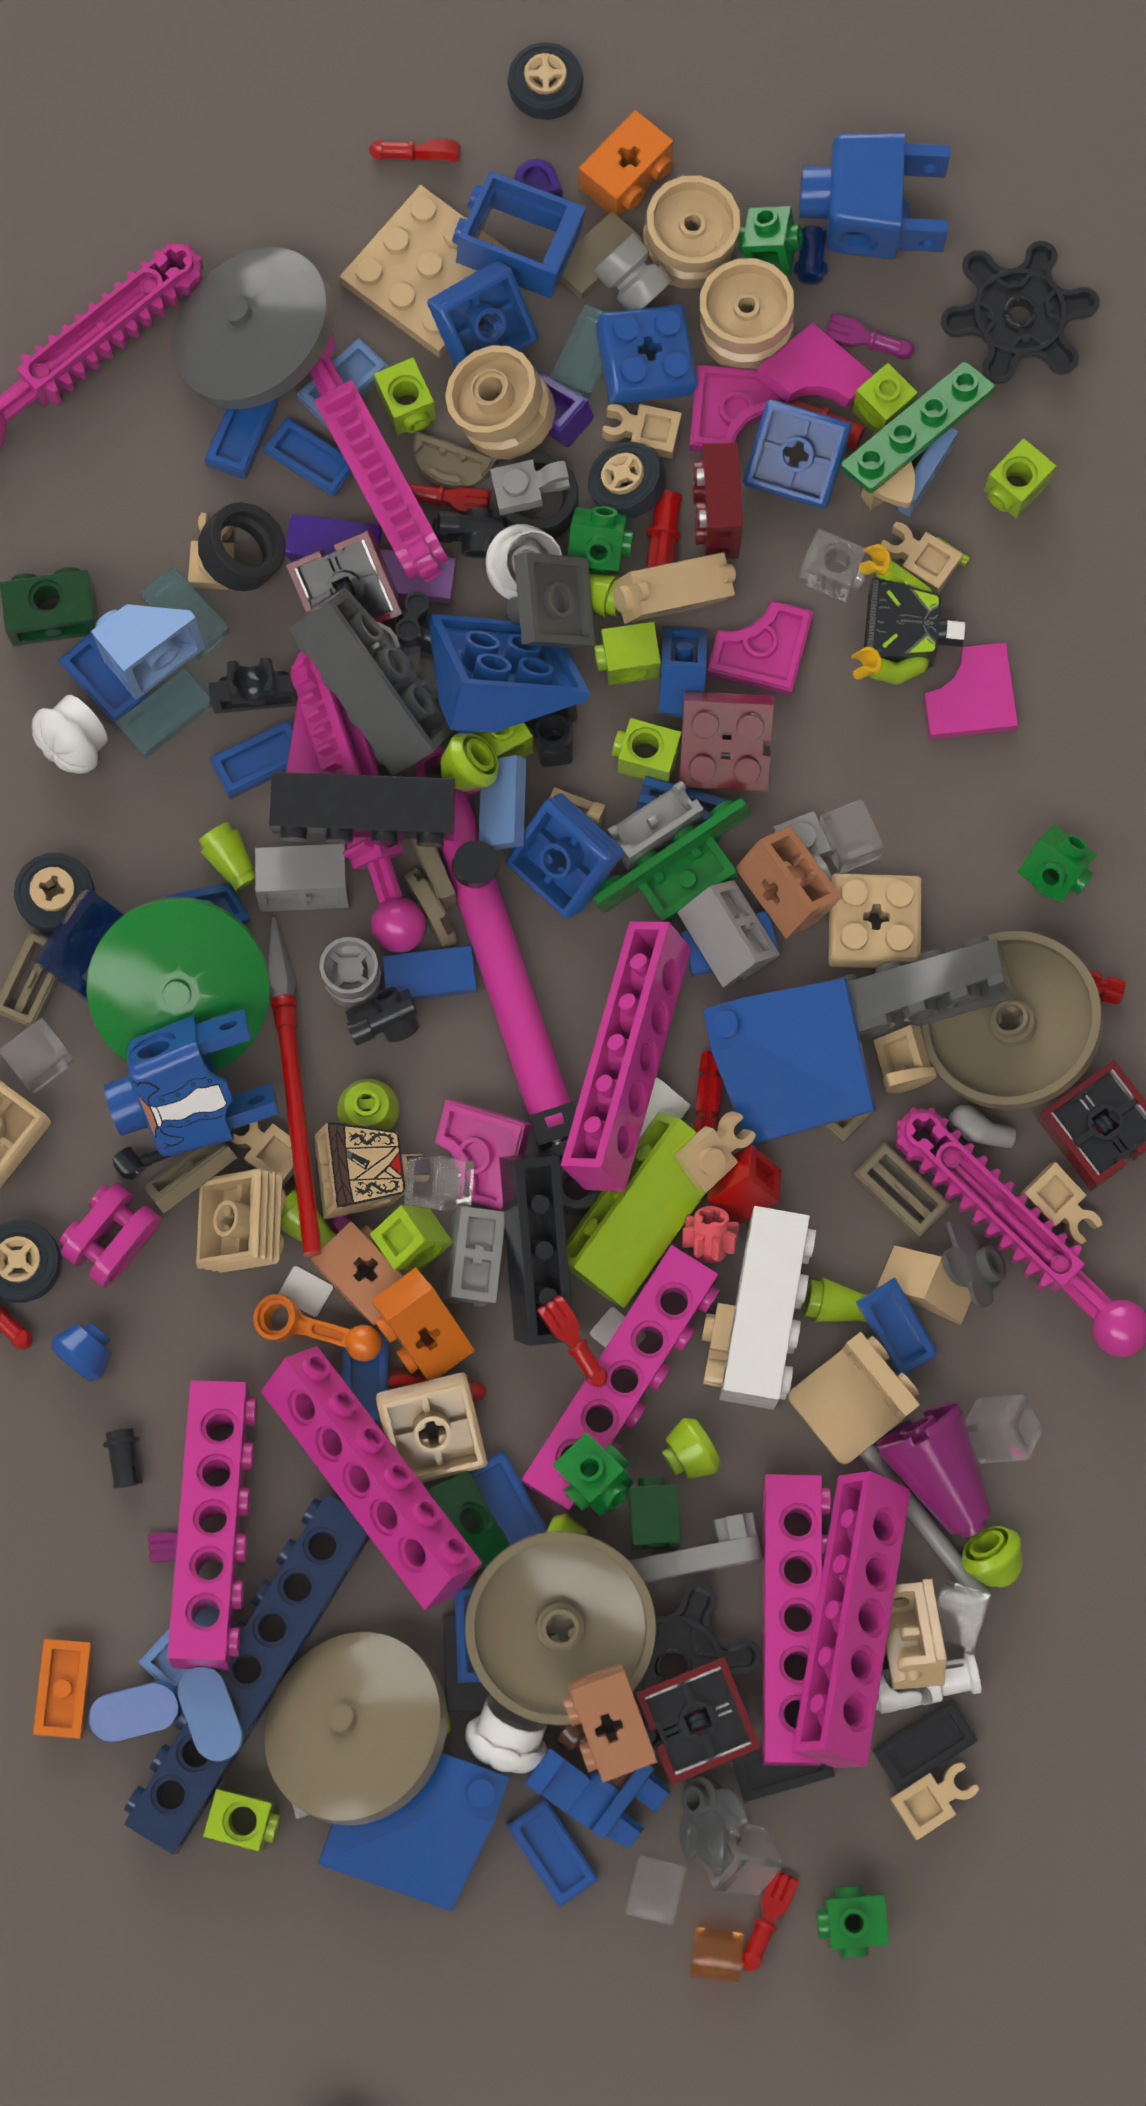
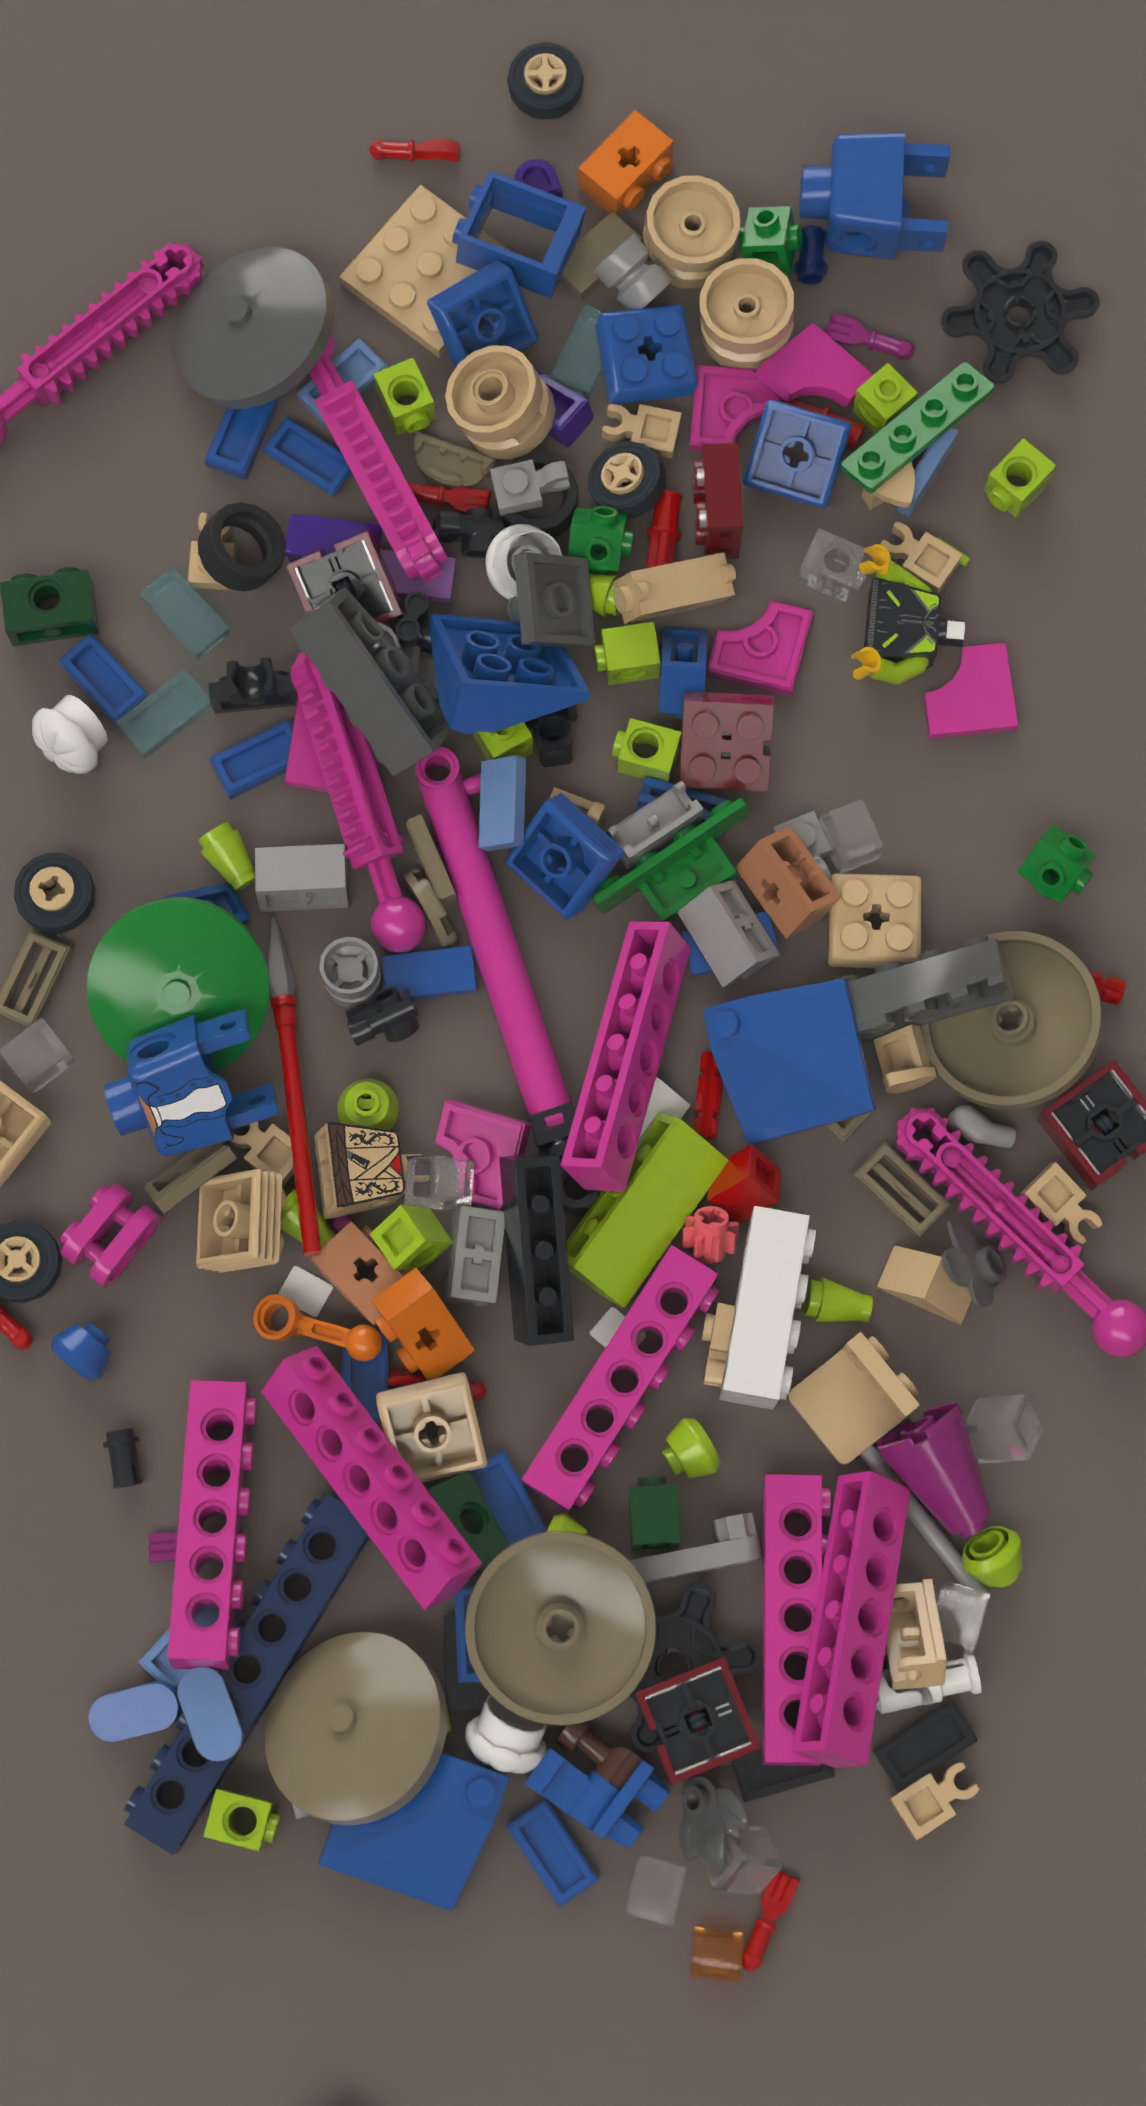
clear blue plate [33,888,124,1002] -> none
orange plate [33,1639,93,1739] -> none
light blue slope [91,604,206,700] -> none
black hand [113,1147,178,1180] -> none
black brick [269,772,456,847] -> none
lime cone [440,732,499,791] -> none
black tile [452,841,499,888] -> none
red piece [537,1295,607,1388] -> none
green brick [553,1432,634,1517] -> none
nougat brick [563,1663,657,1782] -> none
tan plate [673,1111,756,1193] -> none
green brick [816,1886,890,1958] -> none
blue tile [856,1278,938,1376] -> none

